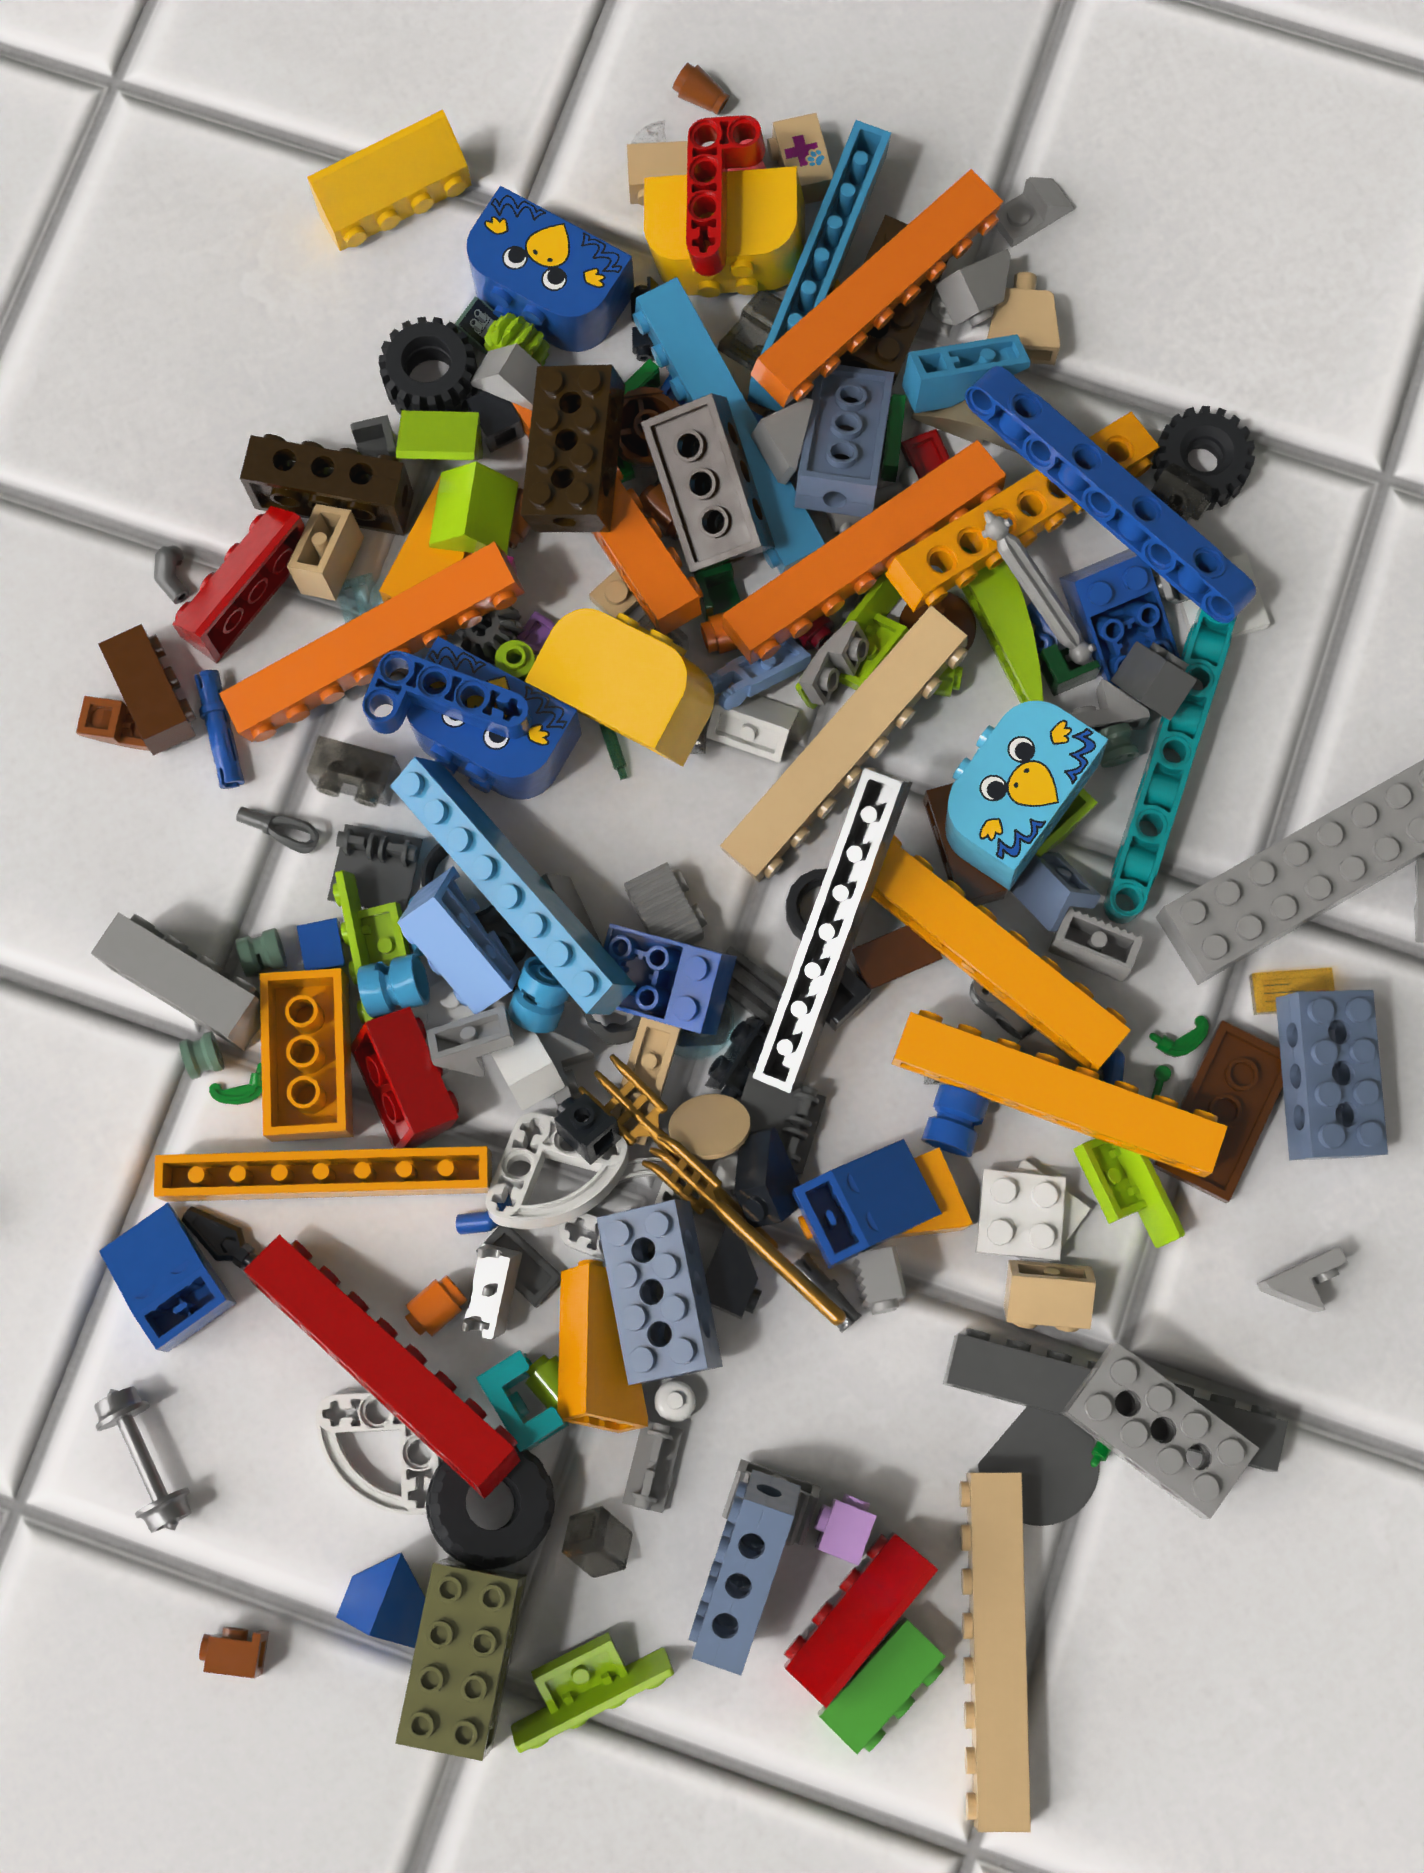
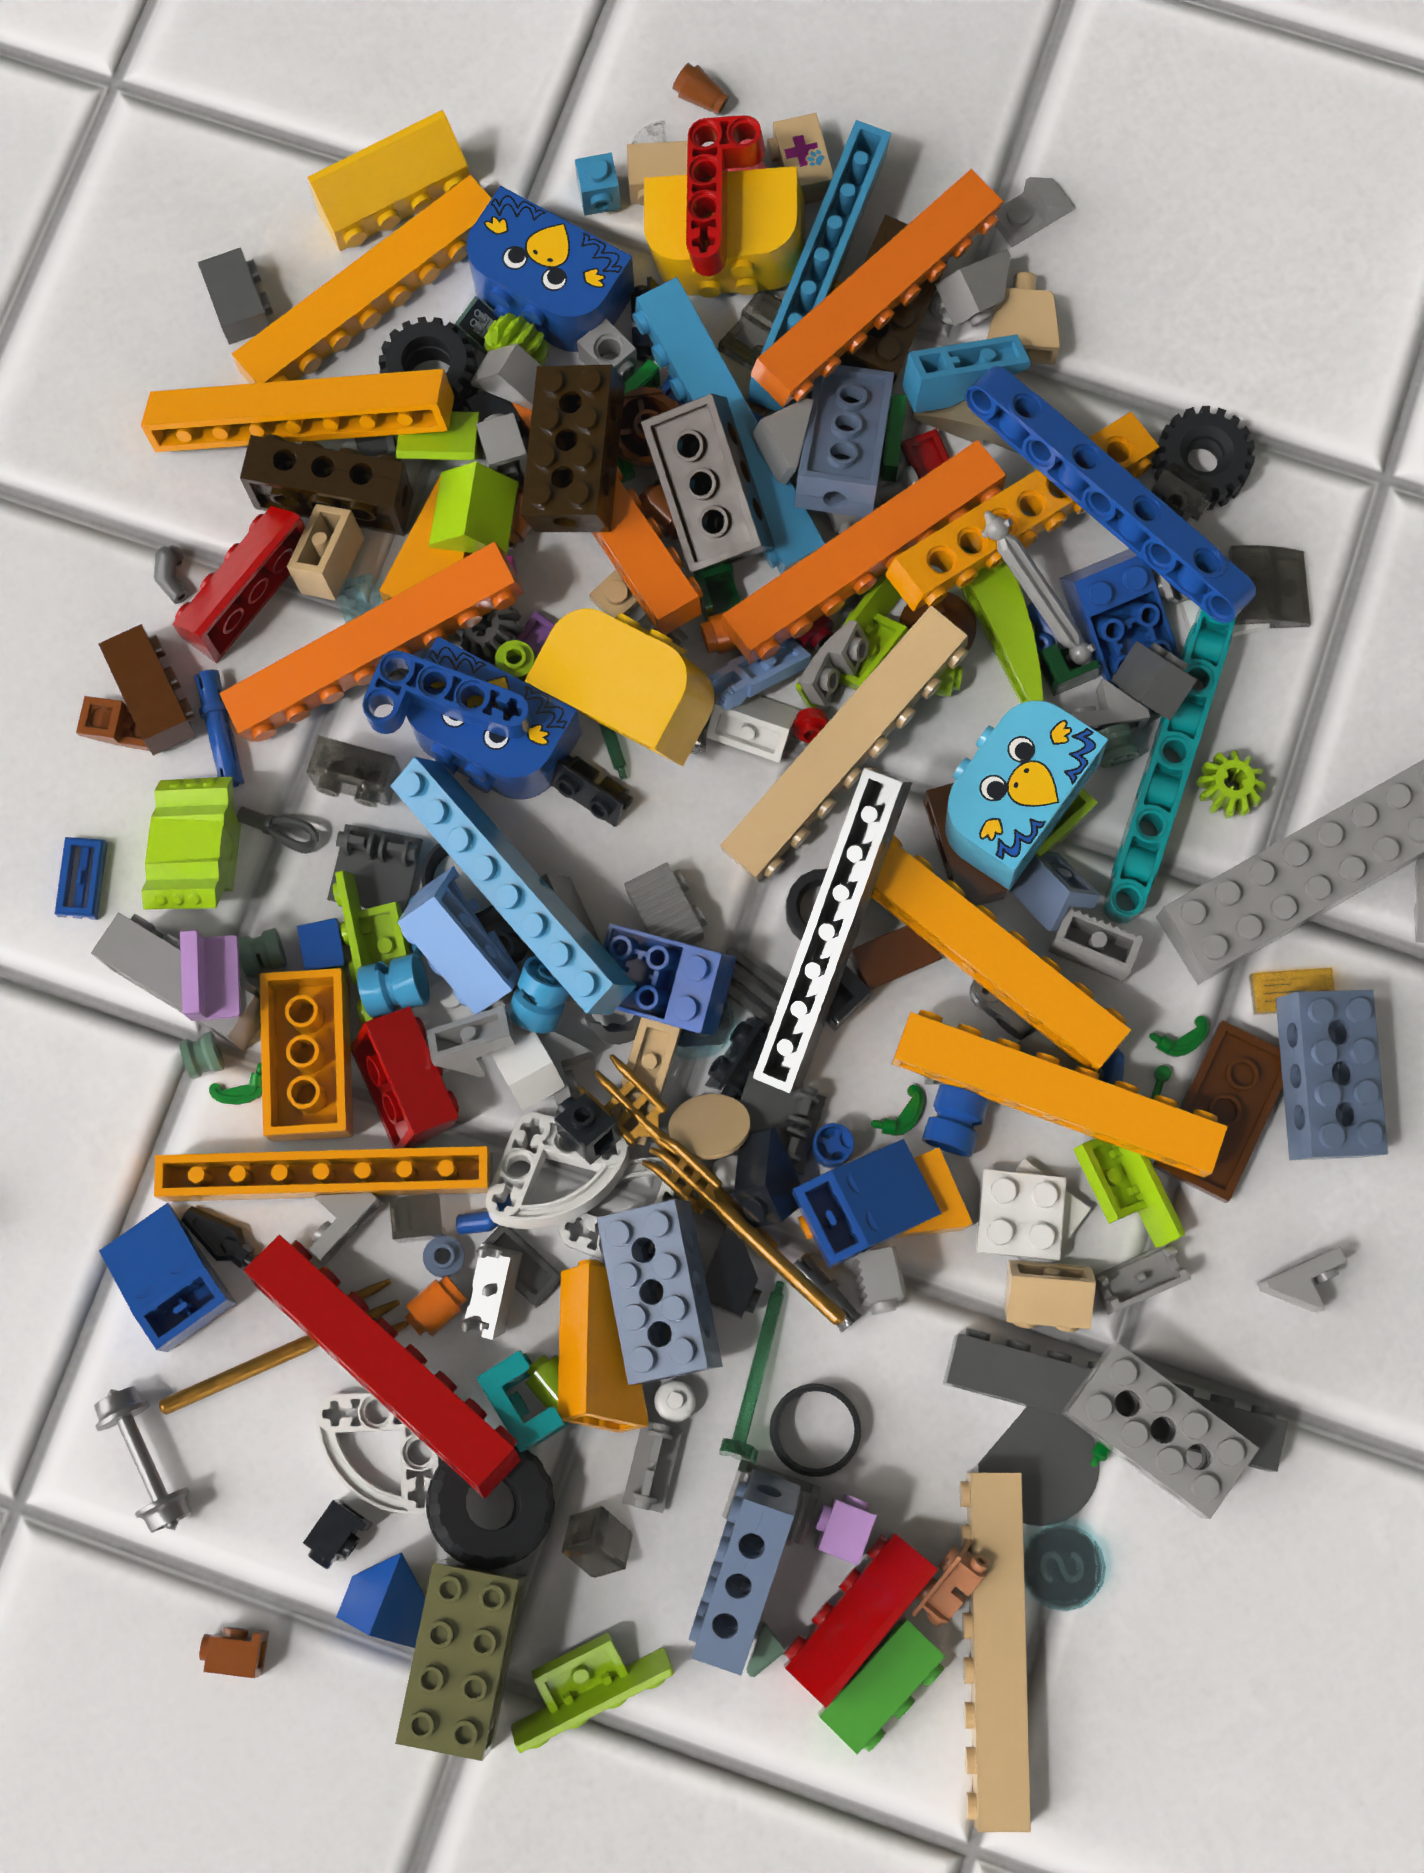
none -> blue tile [54,837,108,920]
none -> light orange brick [141,369,455,452]
none -> lime slope [141,777,241,910]
none -> pearl gold piece [159,1279,409,1415]
none -> lavender panel [180,930,241,1021]
none -> dark grey brick [198,247,274,345]
none -> light orange brick [232,175,492,384]
none -> black brick [303,1499,373,1569]
none -> light grey slope [308,1193,383,1264]
none -> clear smoke panel [389,1193,446,1243]
none -> sand blue plate [423,1236,465,1278]
none -> light grey slope [476,413,527,489]
none -> black hinge [551,755,634,827]
none -> dark azure brick [575,152,621,216]
none -> light grey brick [577,318,638,382]
none -> clear green piece [719,1281,784,1464]
none -> sand green slope [746,1622,785,1677]
none -> black tyre [770,1384,861,1477]
none -> red plate [792,708,830,743]
none -> blue wheel [812,1123,854,1169]
none -> green piece [871,1085,924,1136]
none -> nougat hinge [911,1538,989,1626]
none -> clear light blue tile [1024,1523,1106,1611]
none -> light grey hinge [1094,1245,1191,1315]
none -> lime gear [1196,750,1266,819]
none -> clear smoke slope [1228,545,1311,629]

